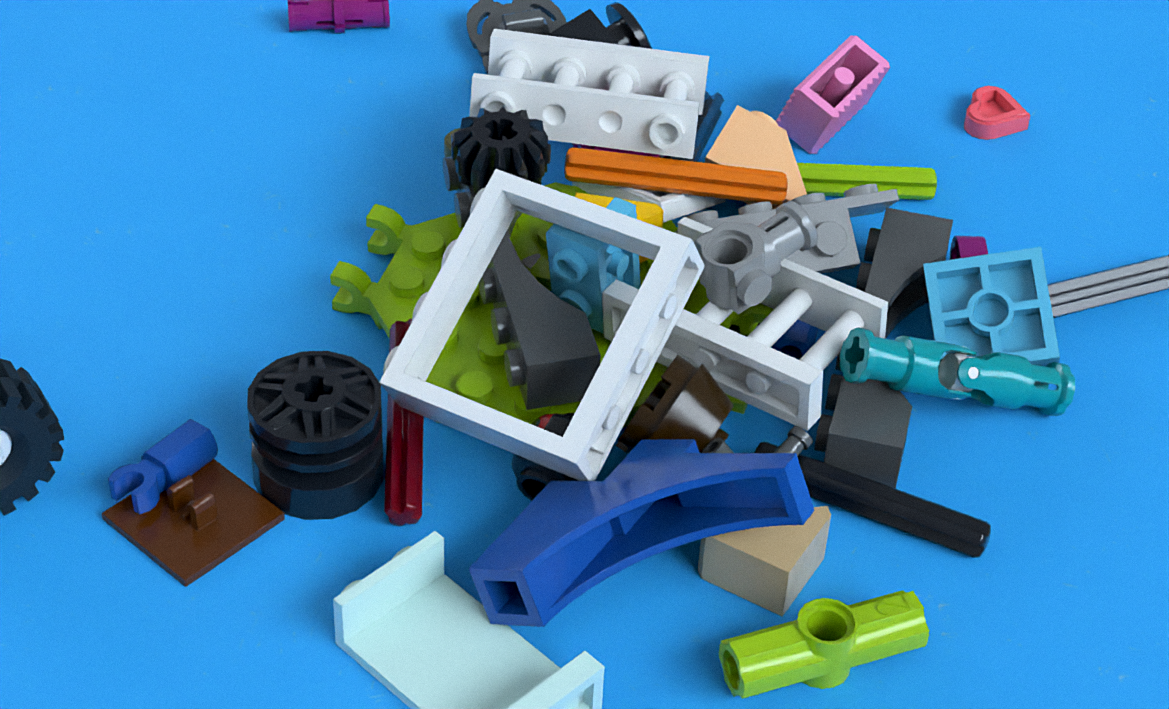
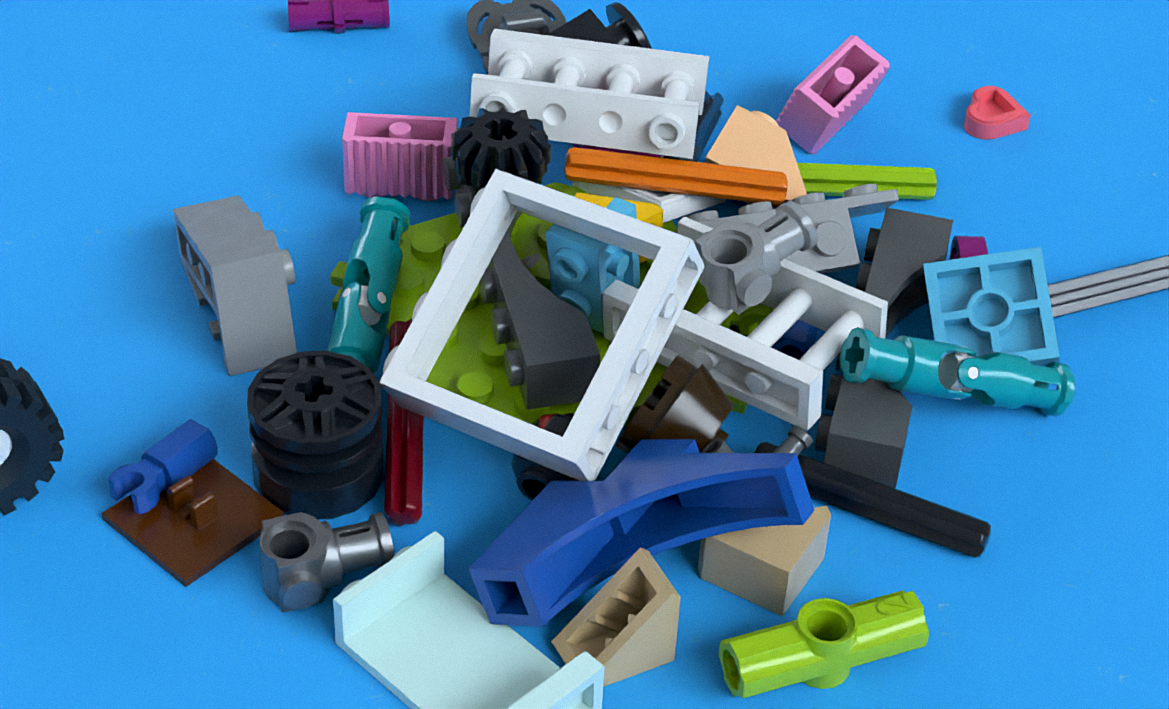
none -> light grey wedge [172,195,297,376]
none -> flat silver connector [259,512,395,613]
none -> teal piece [327,197,410,374]
none -> bright pink brick [342,112,458,201]
none -> tan slope [551,547,681,687]

